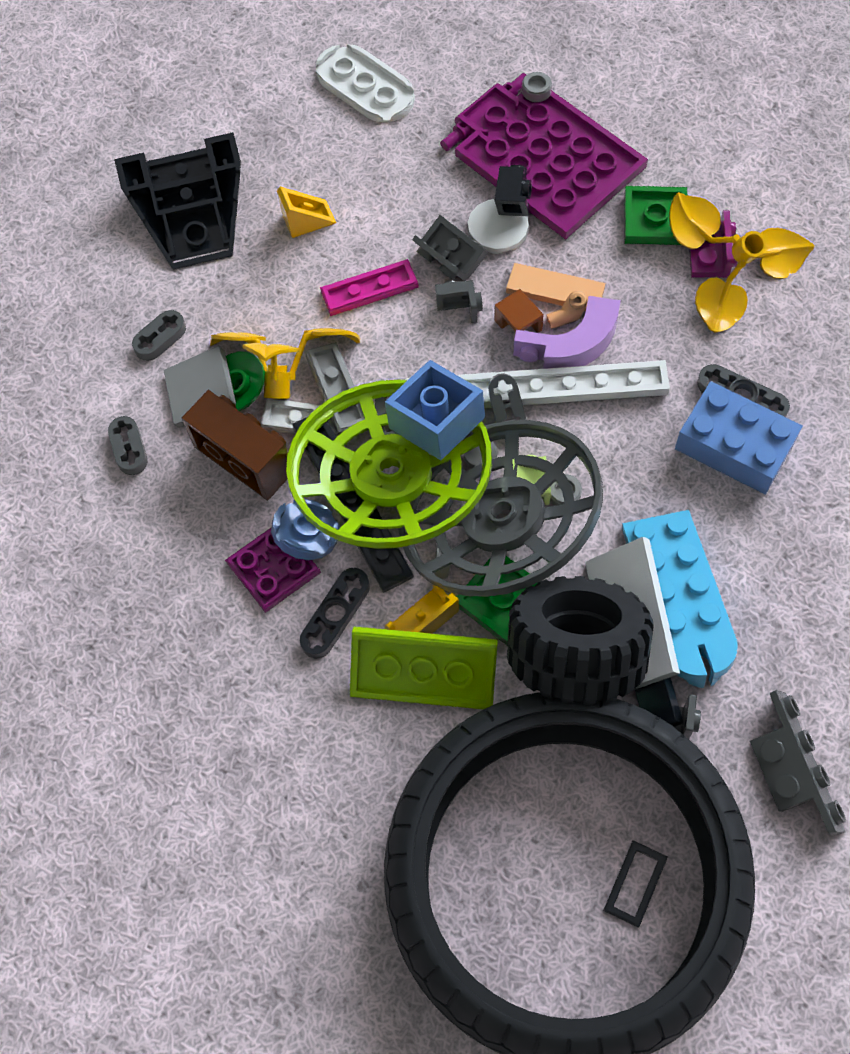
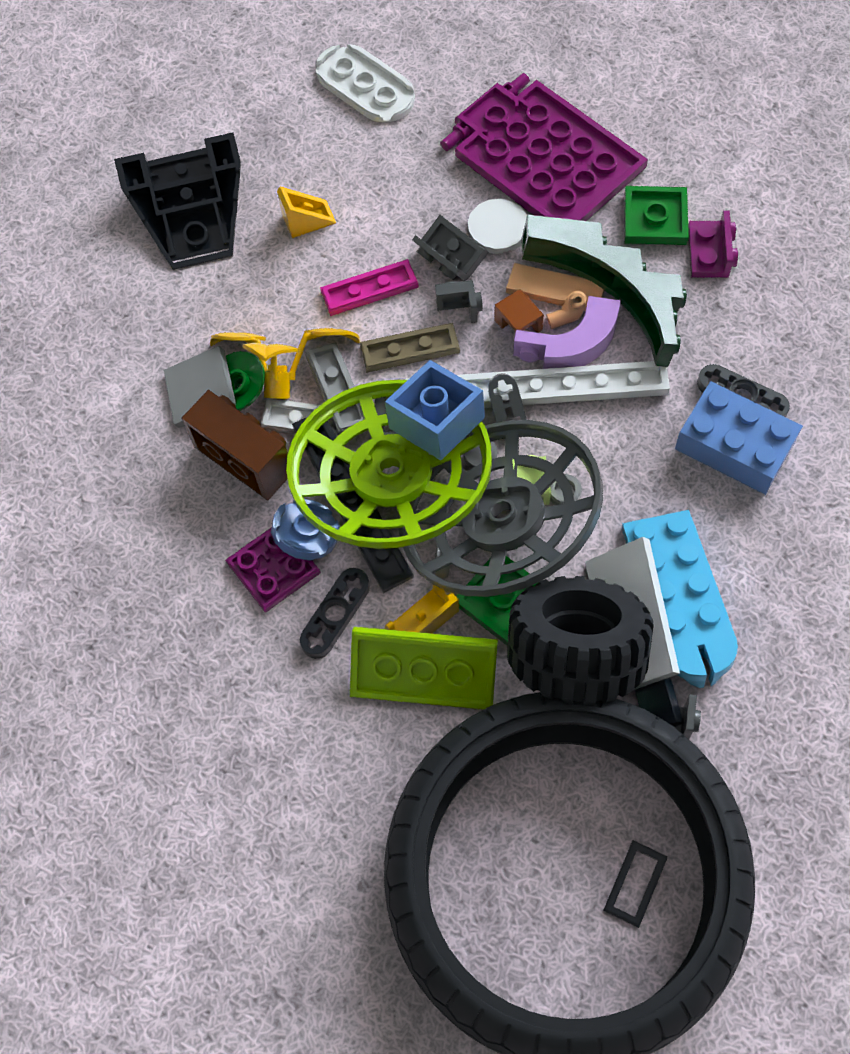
dark grey beam [108,416,148,475] -> none
dark grey beam [132,310,186,361] -> none
black brick [494,165,532,217] -> none
light grey tile [522,72,552,102] -> none
yellow plant [669,192,815,333] -> none
dark grey bracket [750,690,846,835] -> none
none -> dark tan tile [360,323,460,373]
none -> arch [521,215,687,367]

